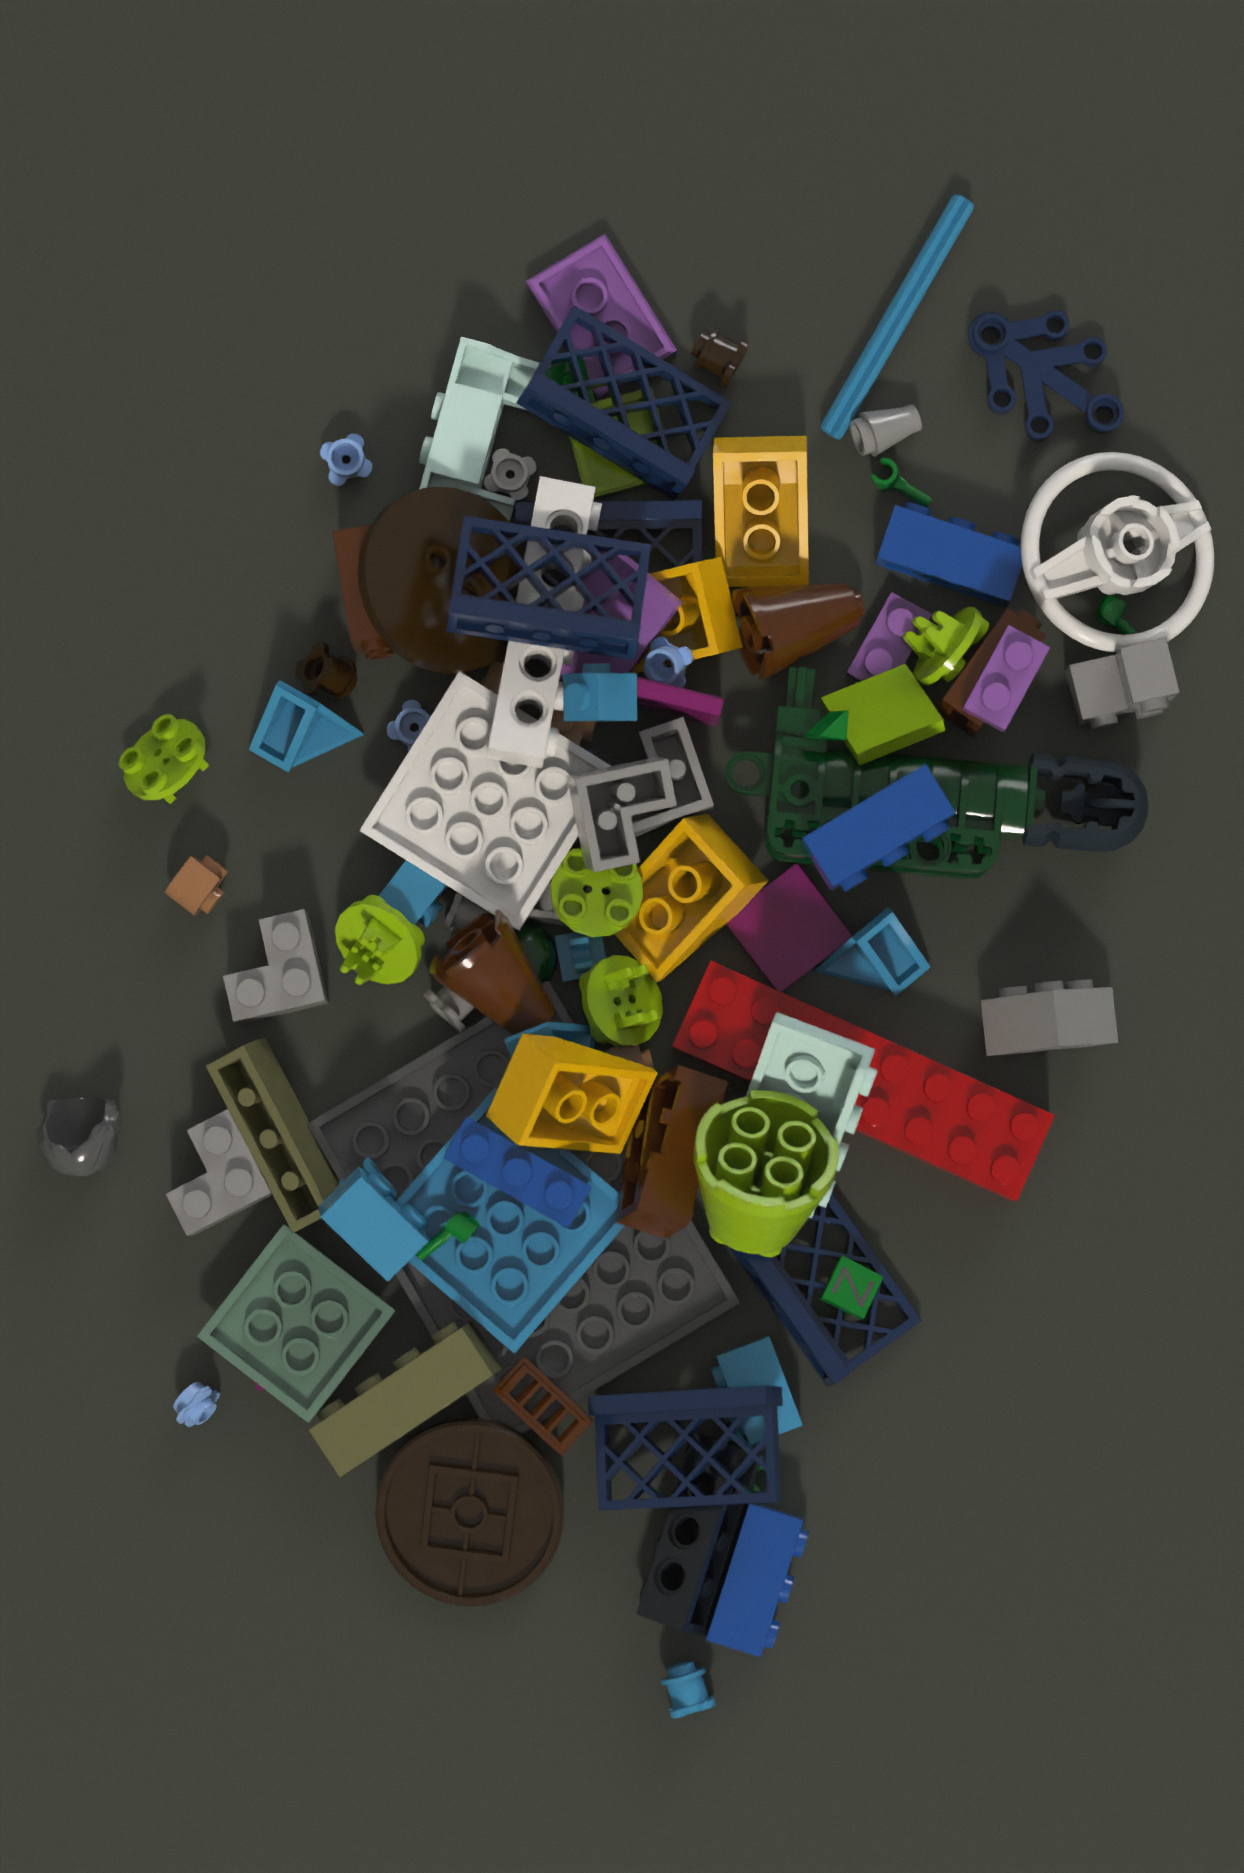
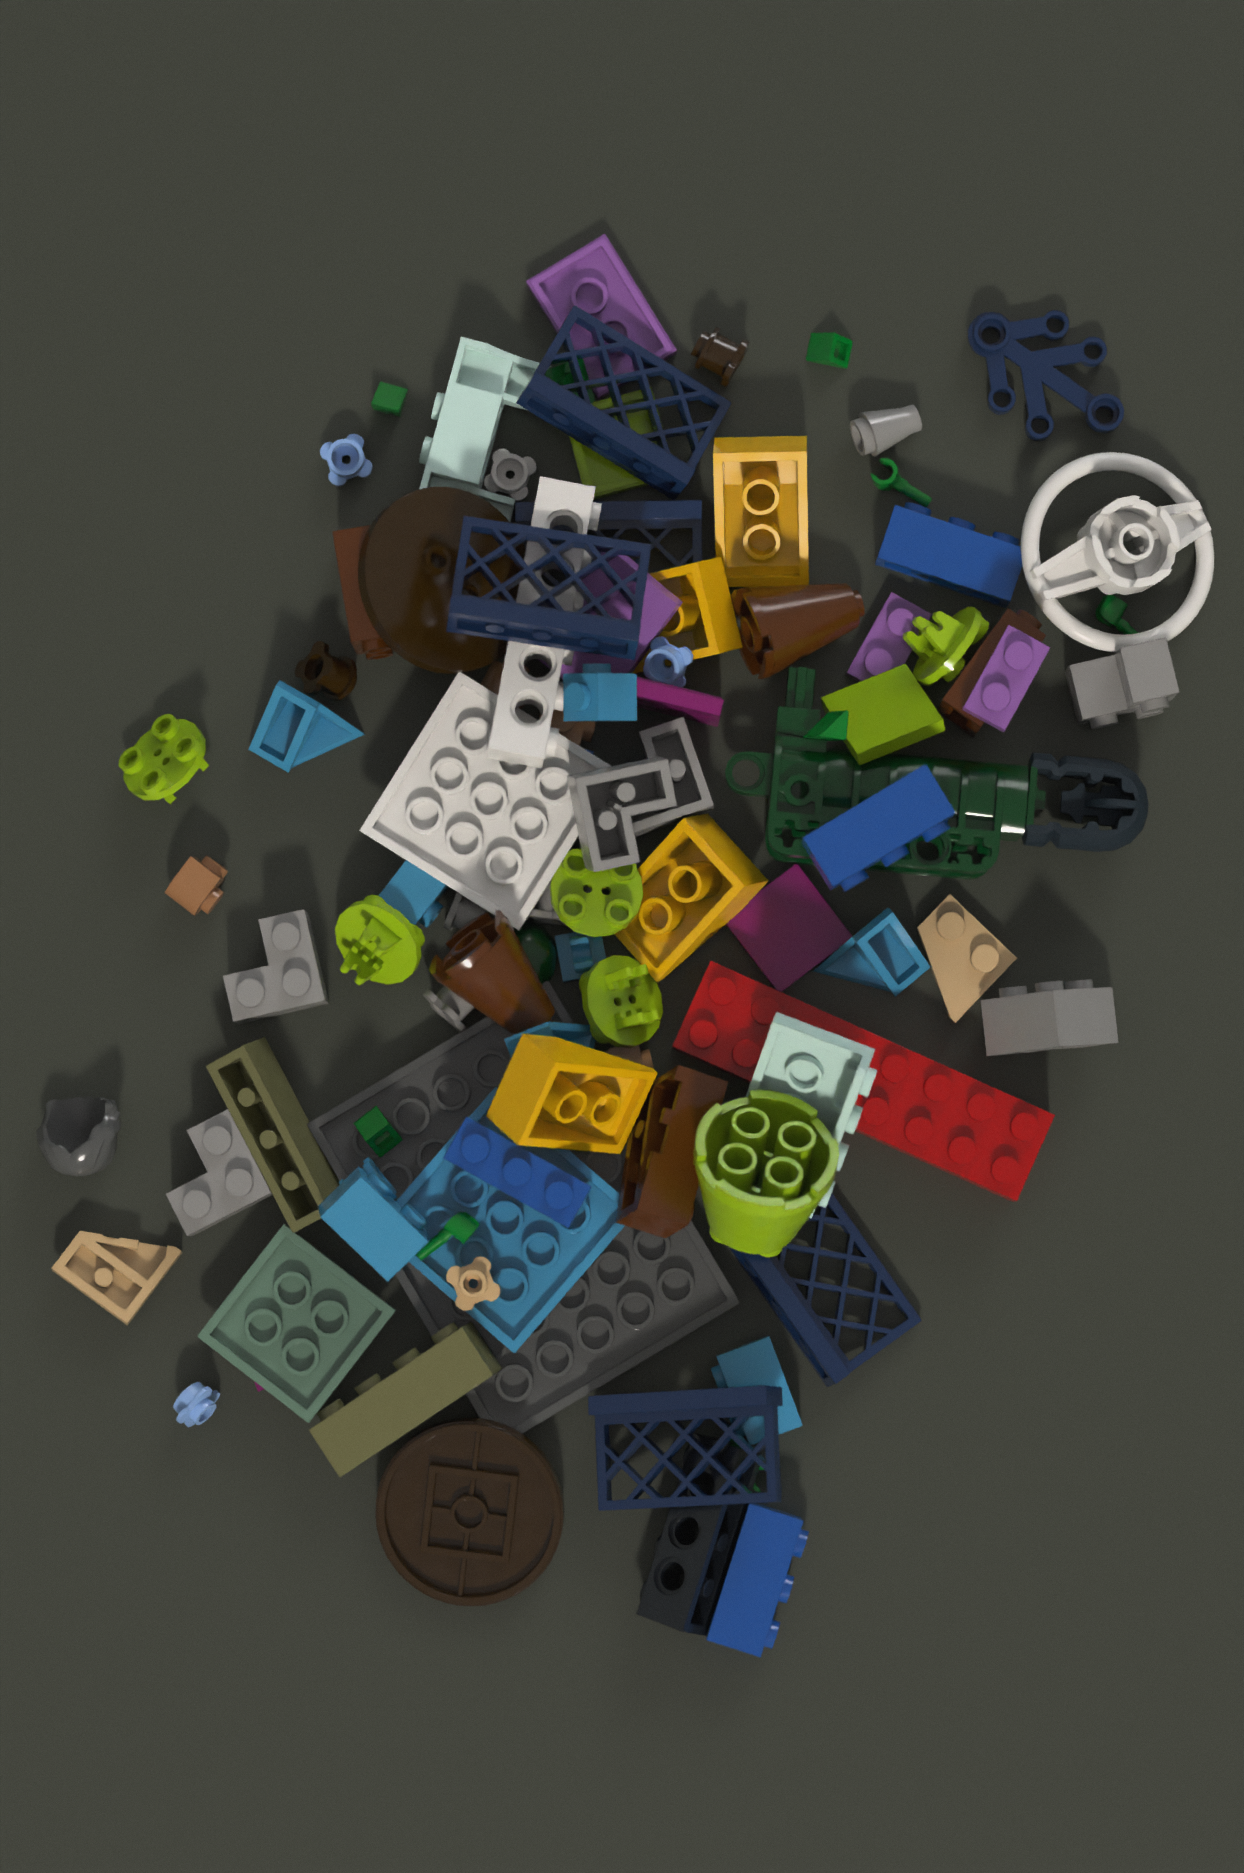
light blue plate [387,700,431,751] -> none
reddish brown slope [493,1356,594,1456] -> none
dark azure brick [660,1660,716,1719] -> none
green tile [819,1255,884,1320] -> none
dark azure axle [821,194,974,440] -> none
none -> tan wing [51,1231,182,1326]
none -> green piece [353,1106,403,1157]
none -> green piece [371,381,408,417]
none -> tan plate [446,1256,500,1311]
none -> green piece [805,332,853,369]
none -> tan wing [916,894,1017,1024]

